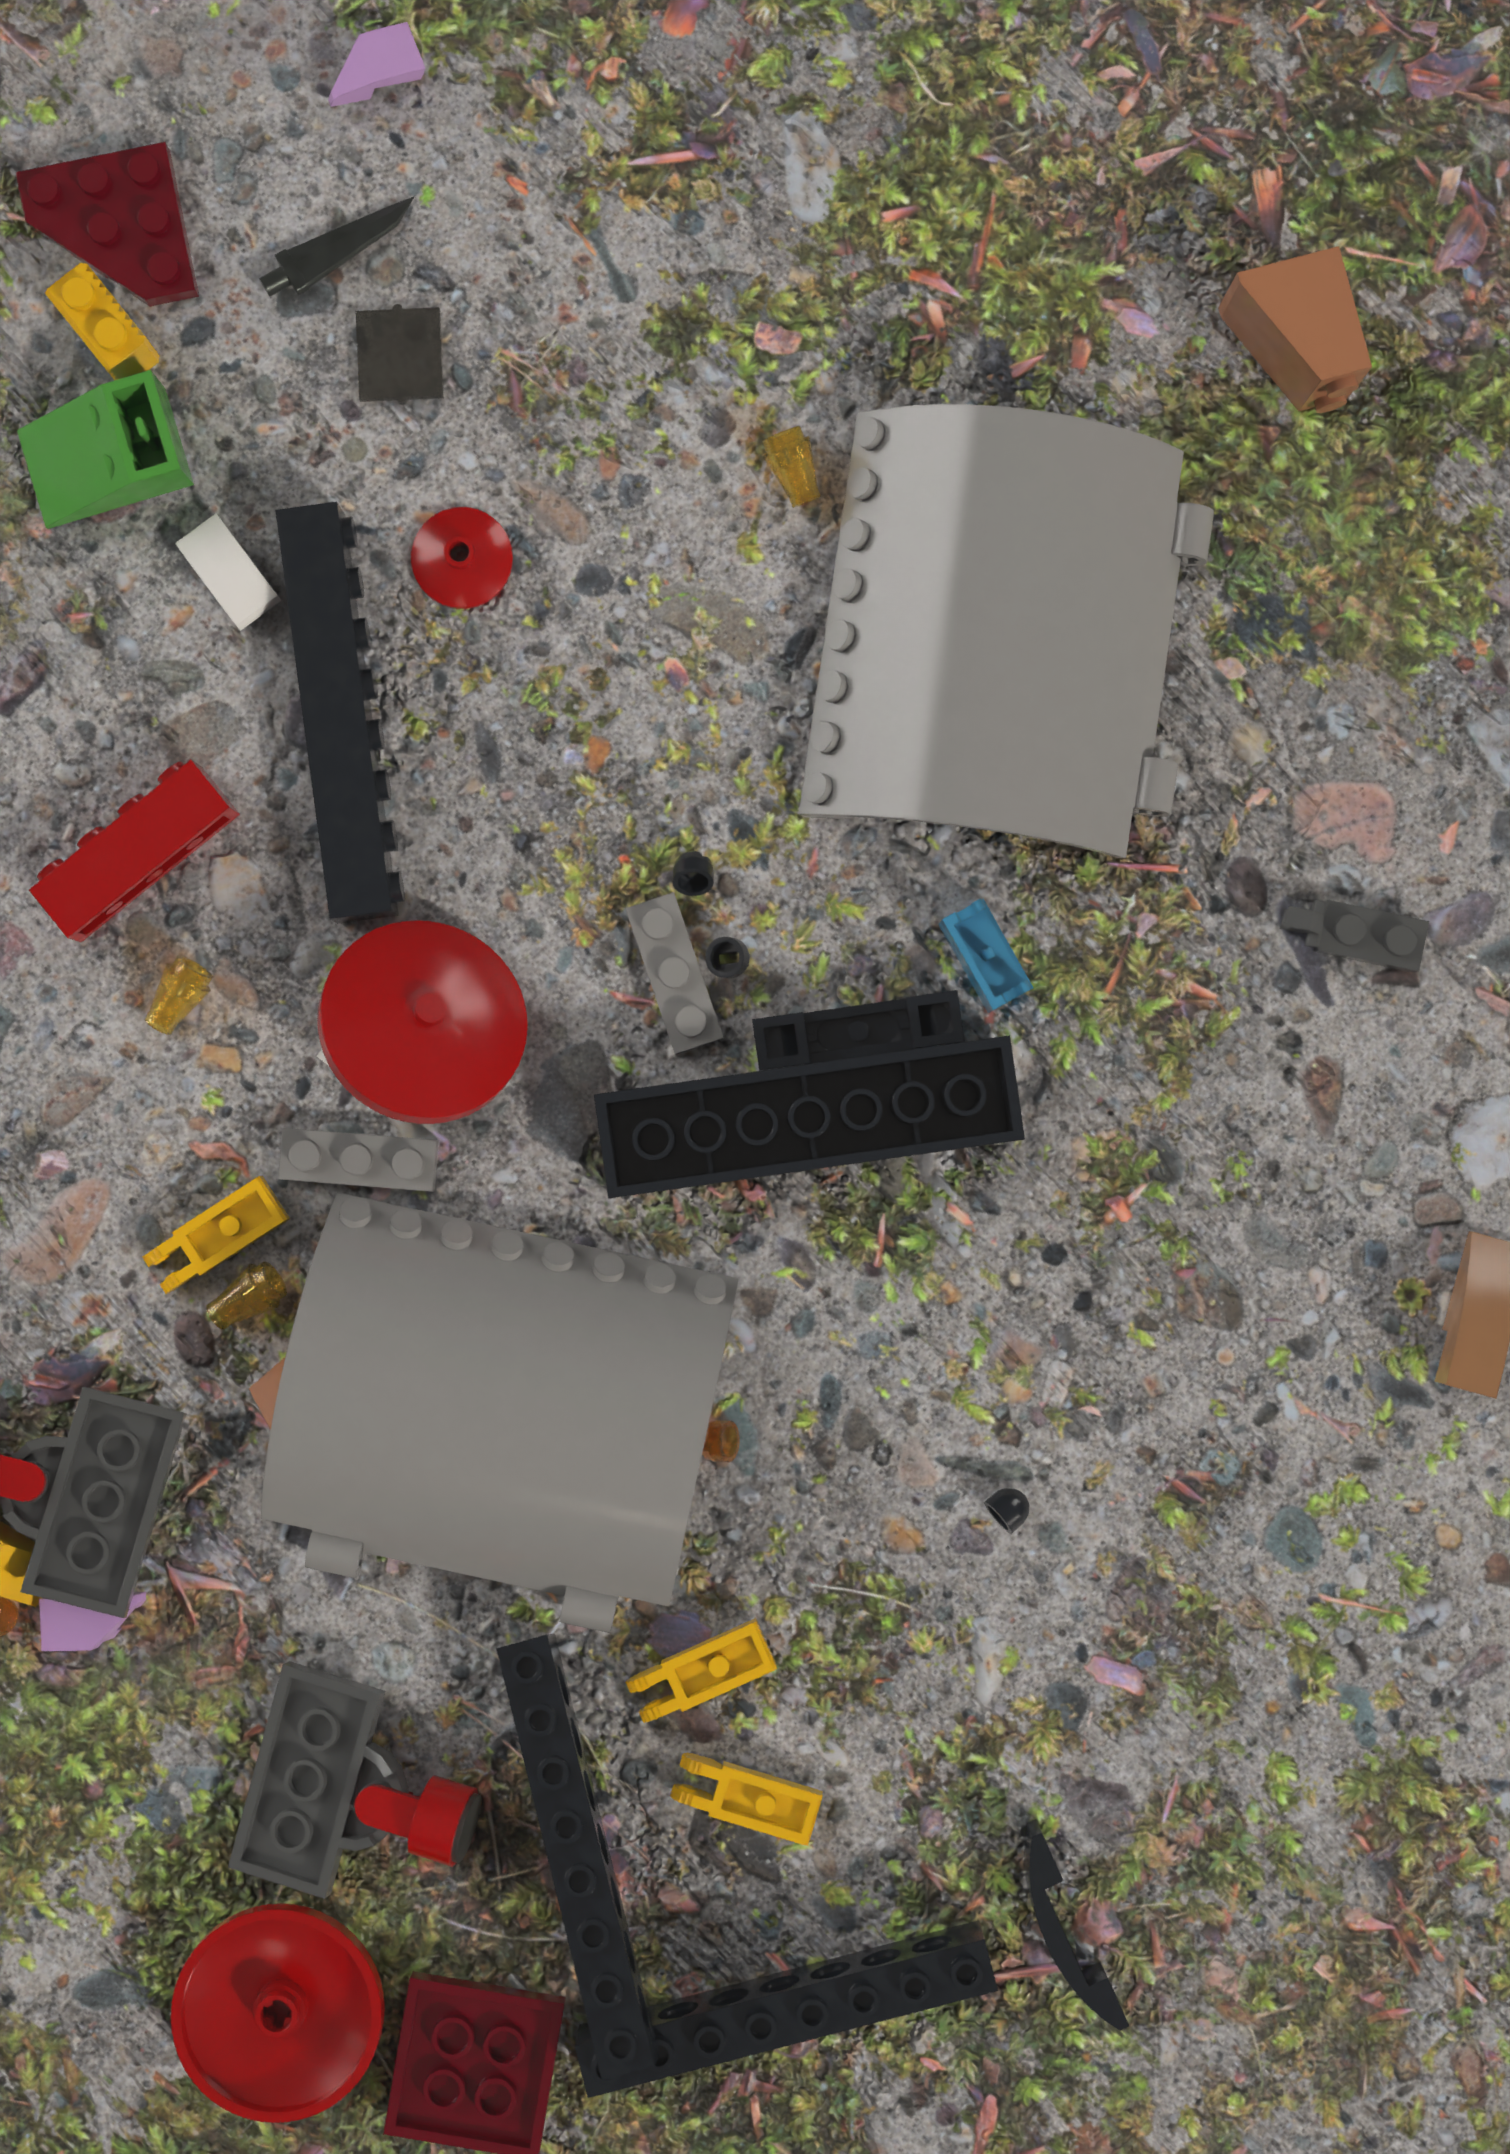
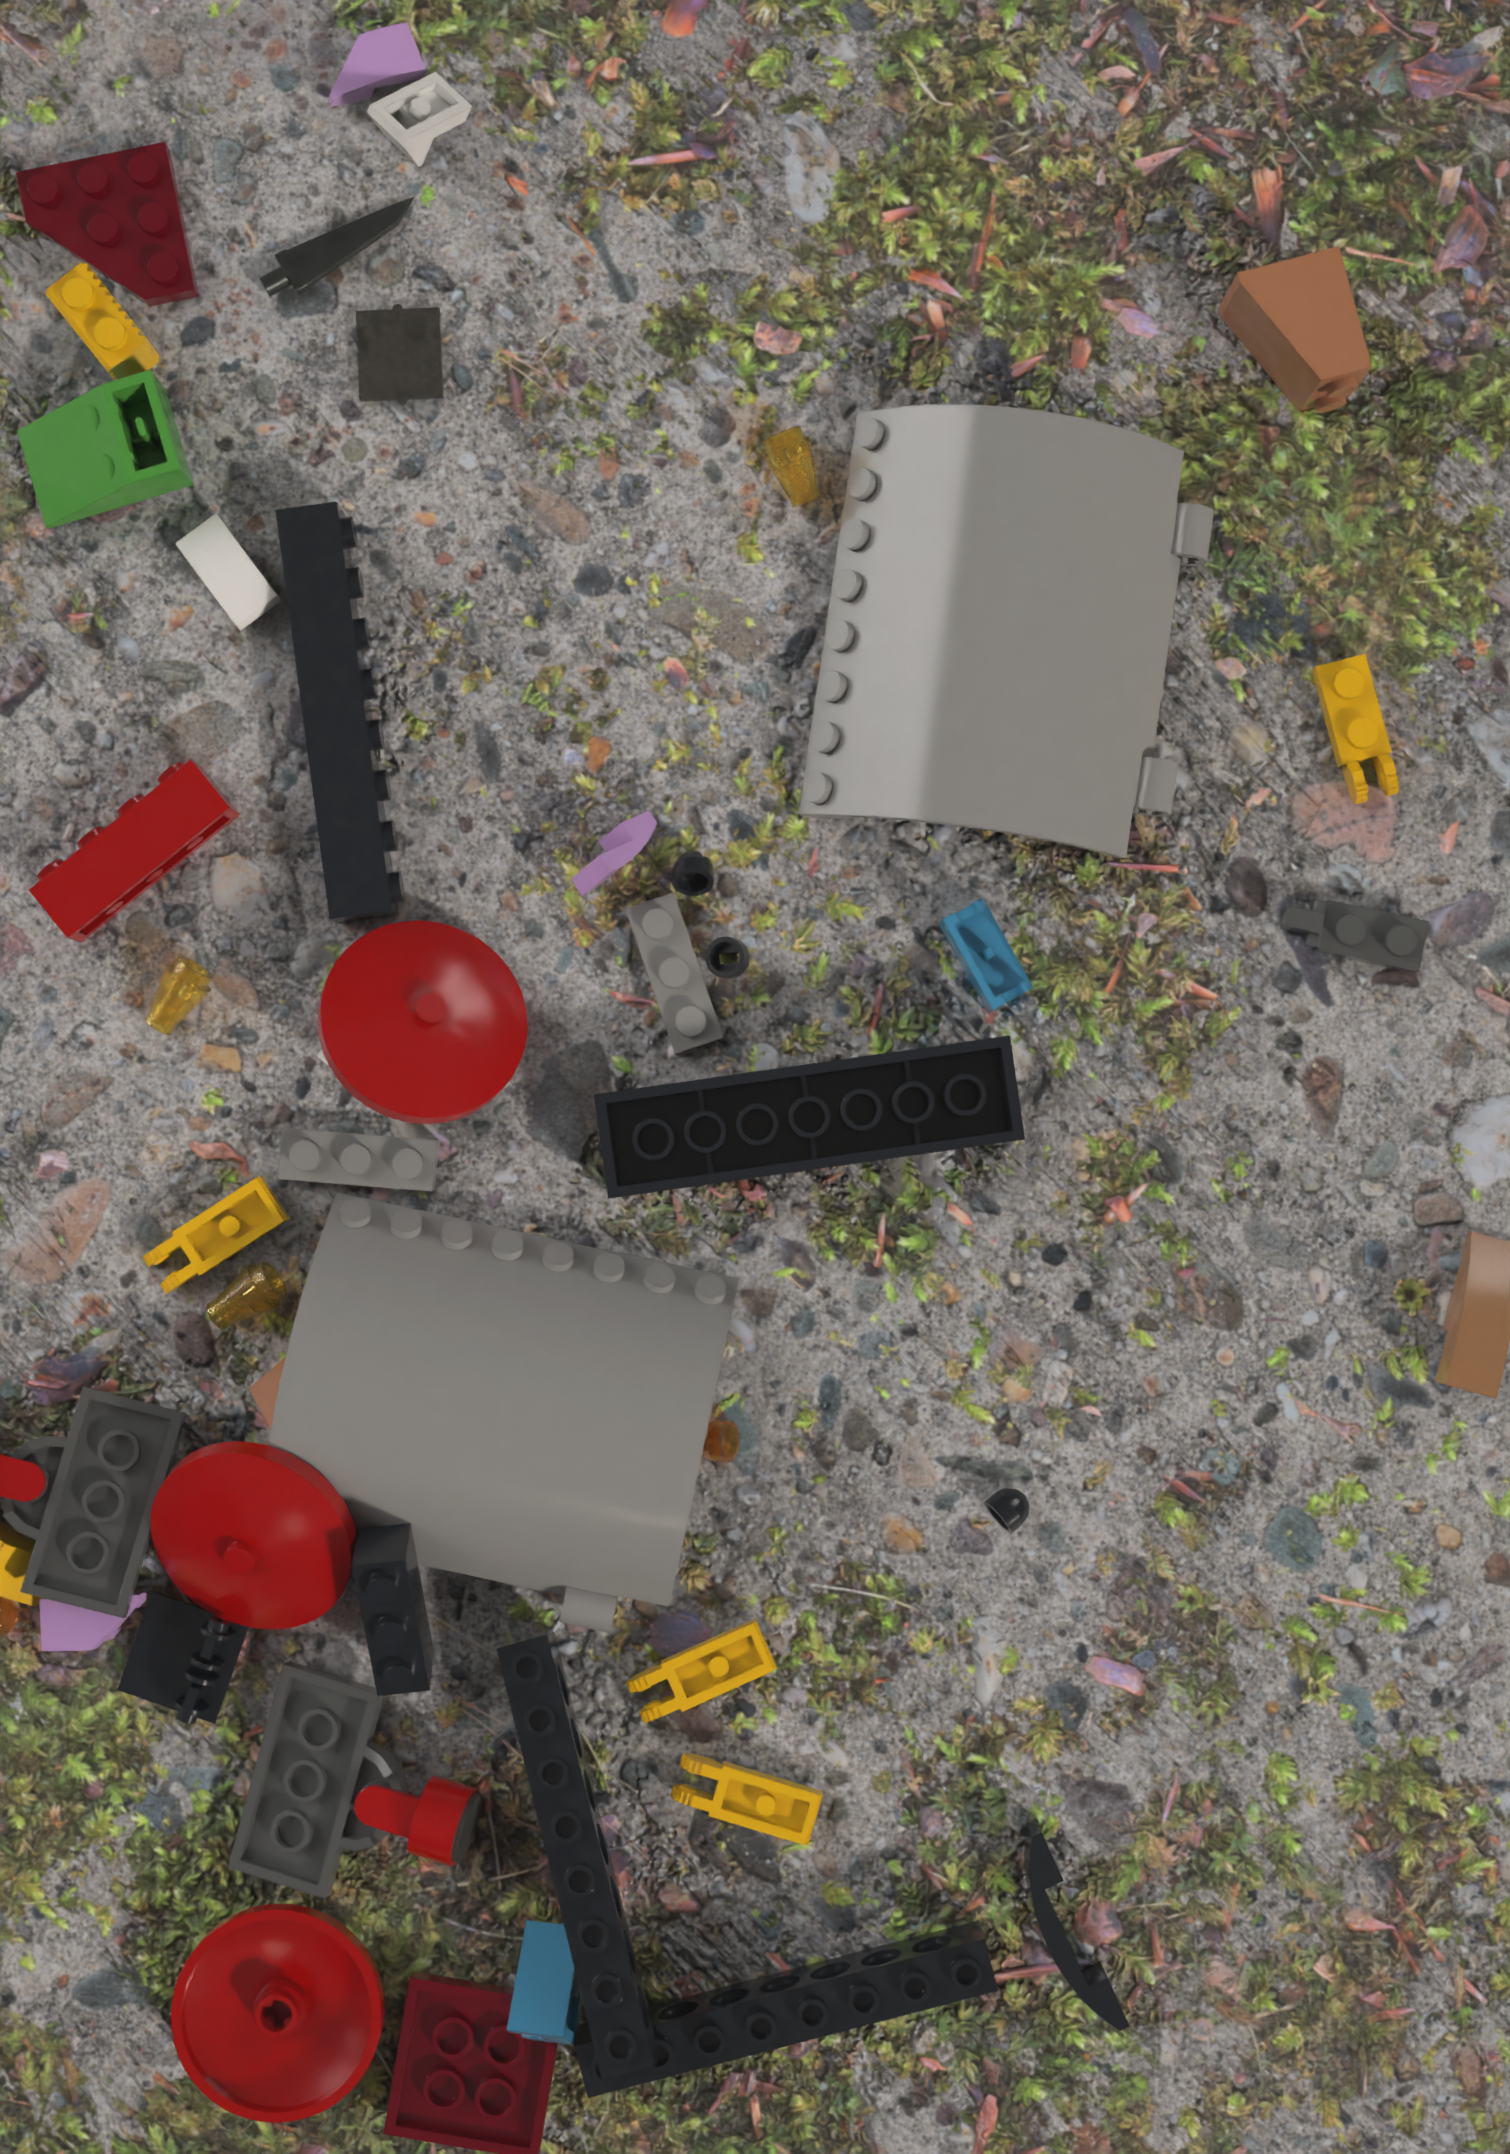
red dish [411,507,513,609] -> none
black slope [752,990,965,1071] -> none
none -> black hinge [117,1591,249,1724]
none -> red dish [150,1441,357,1630]
none -> black brick [352,1523,434,1696]
none -> white slope [367,72,472,167]
none -> dark azure hinge [507,1920,582,2046]
none -> lavender slope [571,810,657,896]
none -> yellow hinge [1312,654,1399,804]

